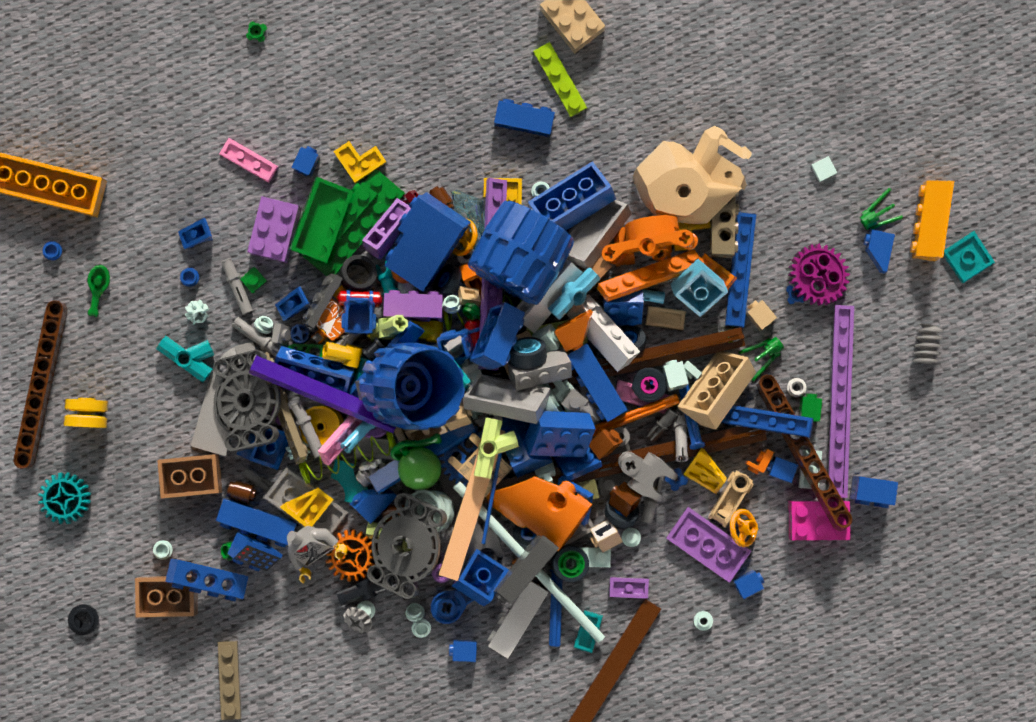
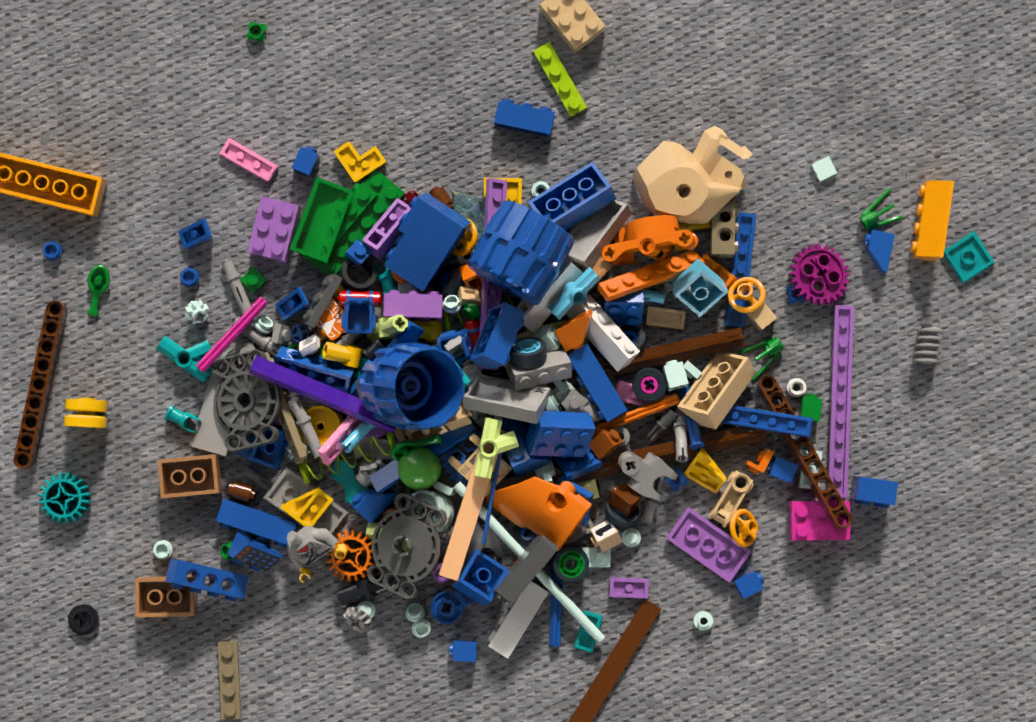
none -> teal piece [164,405,201,433]
none -> dark pink axle [196,297,268,372]
none -> white plate [299,333,320,357]
none -> blue plate [345,239,372,267]
none -> light aqua tile [433,481,457,497]
none -> light orange piece [727,277,766,313]

